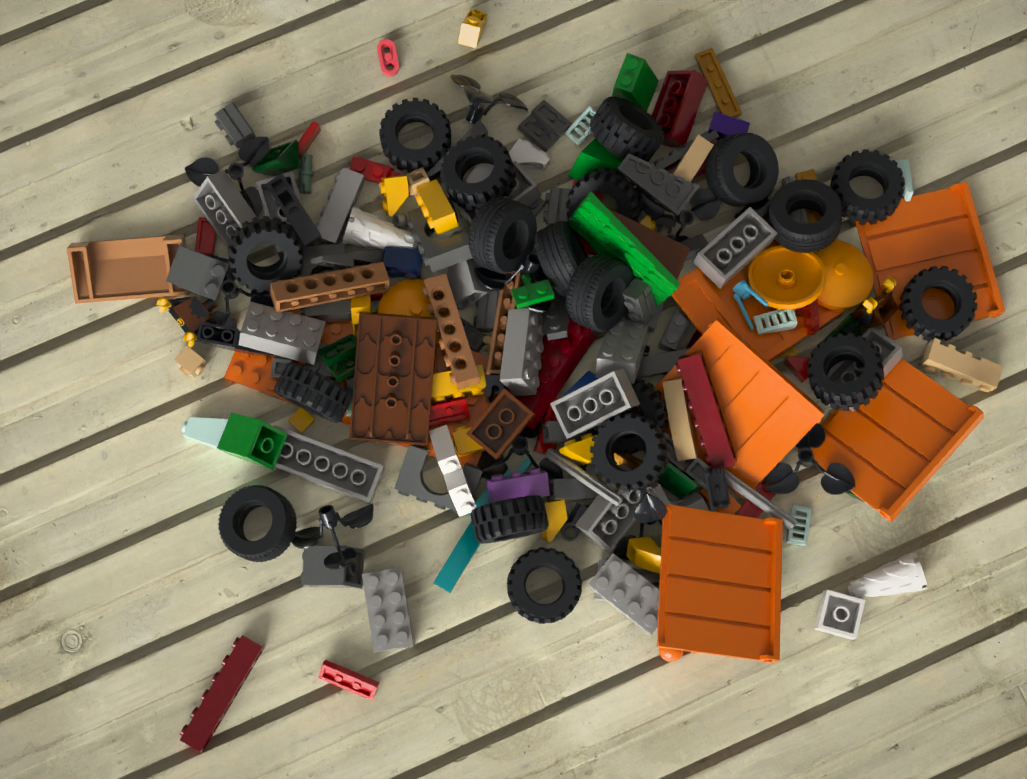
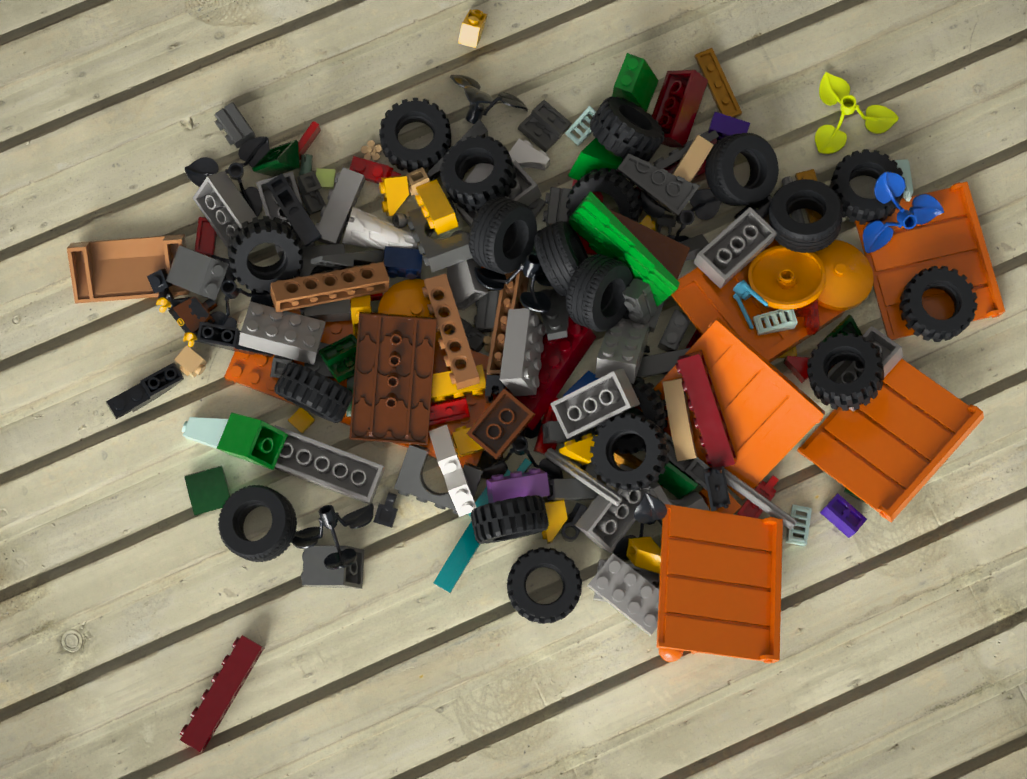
plate [318,659,379,701] -> none
light grey brick [362,567,414,653] -> none
coral plate [377,39,399,77] -> none
green plate [511,274,554,309] -> none
black plant [764,423,855,495] -> none
white brick [814,590,865,640] -> none
white cone [847,551,927,598] -> none
torso [850,276,898,330] -> none
tan wedge [919,338,1004,392] -> none
none -> black slope [106,363,184,419]
none -> black plate [147,268,174,300]
none -> dark green slope [184,465,231,515]
none -> dark grey slope [297,171,326,215]
none -> yellowish green tile [316,168,336,189]
none -> tan plant [361,140,382,161]
none -> black plate [373,492,398,528]
none -> neon yellow plant [815,72,899,154]
none -> dark purple hinge [820,493,867,538]
none -> blue plant [862,171,944,253]

